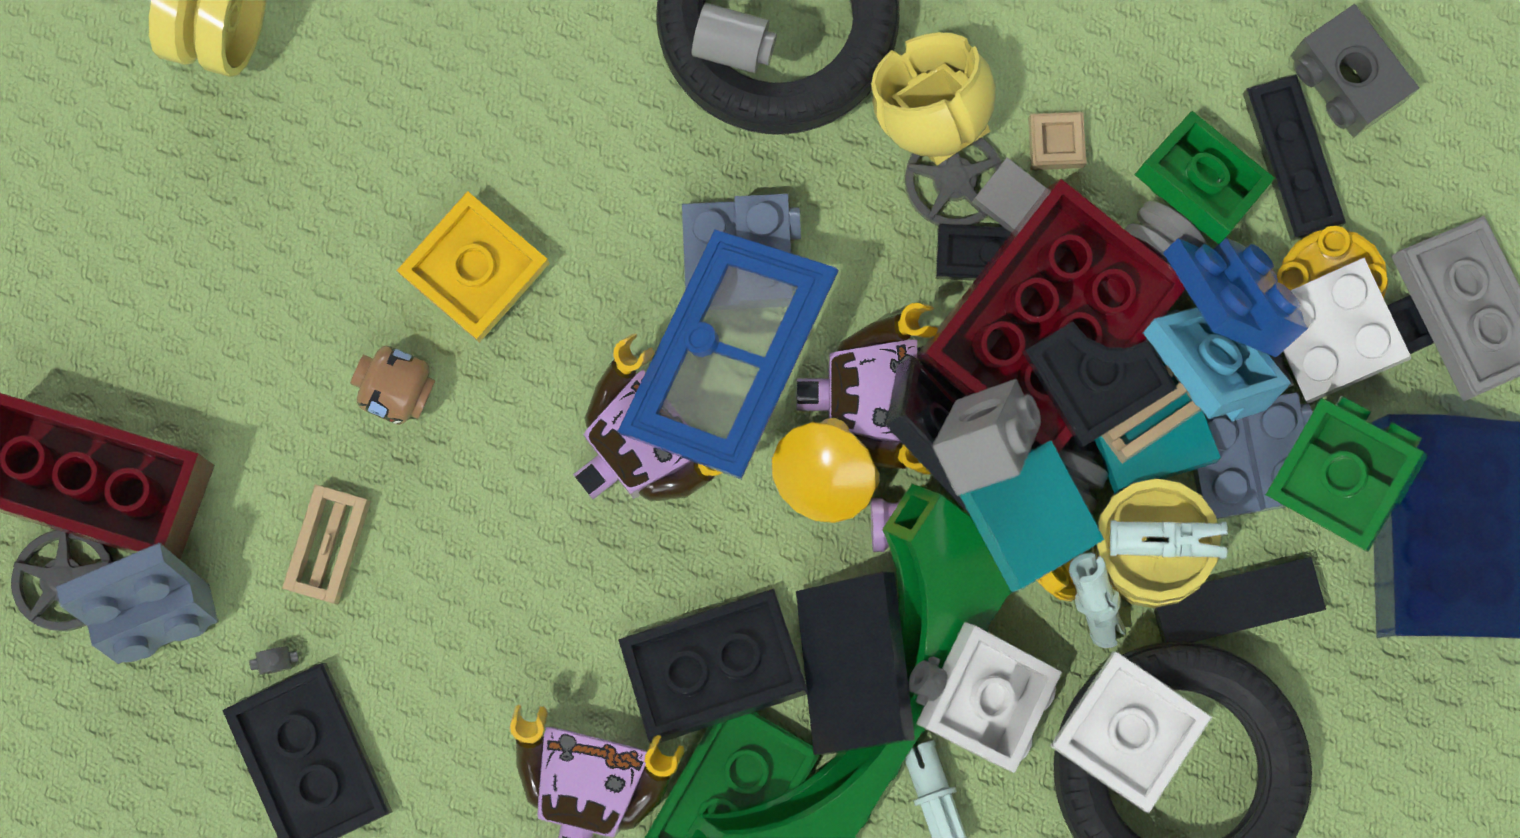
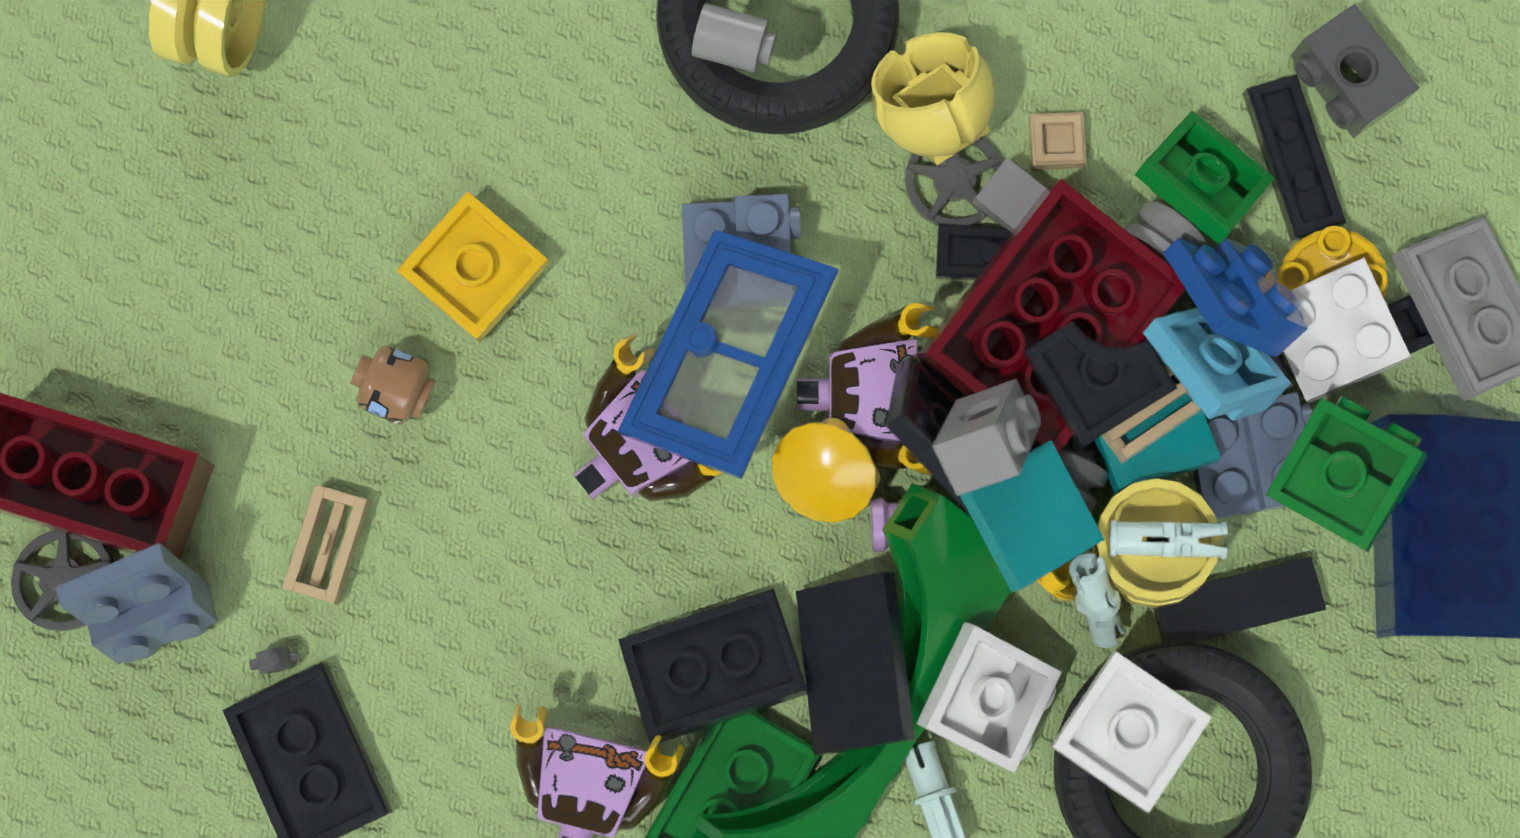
dark grey piece [909,656,948,705] -> none

